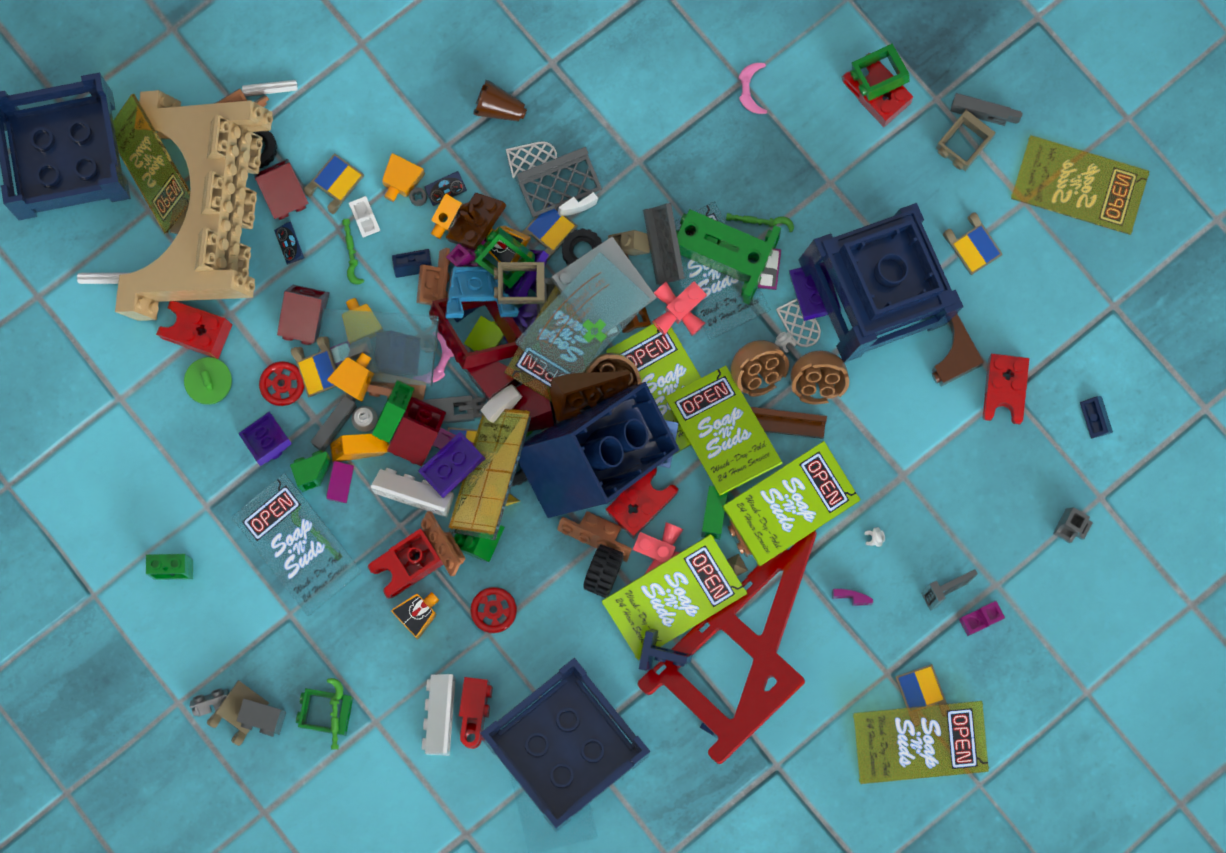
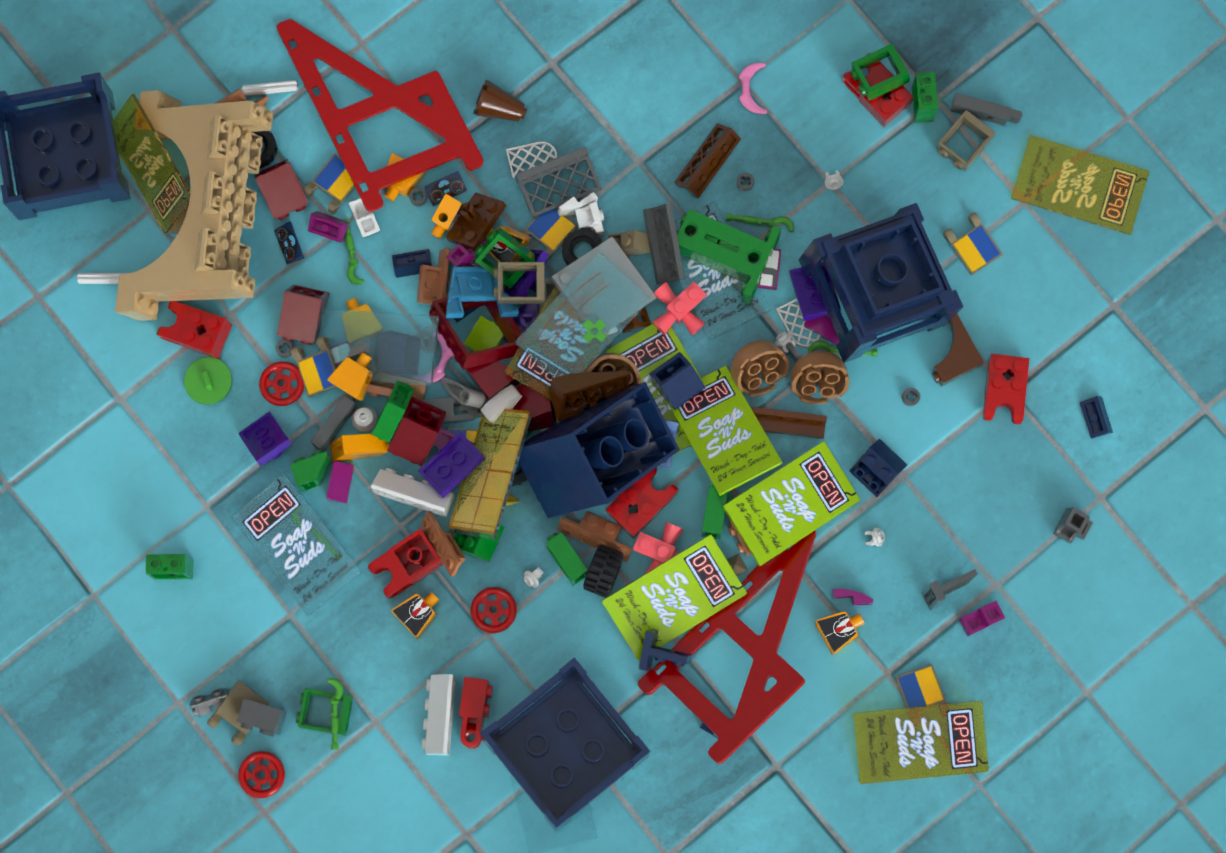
none -> red plate [238,751,285,798]
none -> dark grey bush [276,340,294,358]
none -> red piece [277,19,484,212]
none -> magenta slope [308,211,349,242]
none -> light grey piece [440,377,485,408]
none -> white plate [523,567,544,588]
none -> green window [546,532,588,586]
none -> white brick [575,202,604,237]
none -> dark blue slope [649,352,705,410]
none -> reddish brown fence [674,123,741,198]
none -> dark grey bush [737,173,754,191]
none -> magenta slope [804,316,840,345]
none -> bright green piece [808,340,877,356]
none -> torso [815,611,864,655]
none -> white plate [825,170,844,190]
none -> dark blue slope [849,438,907,497]
none -> dark grey bush [902,388,920,406]
none -> green window [911,72,938,123]

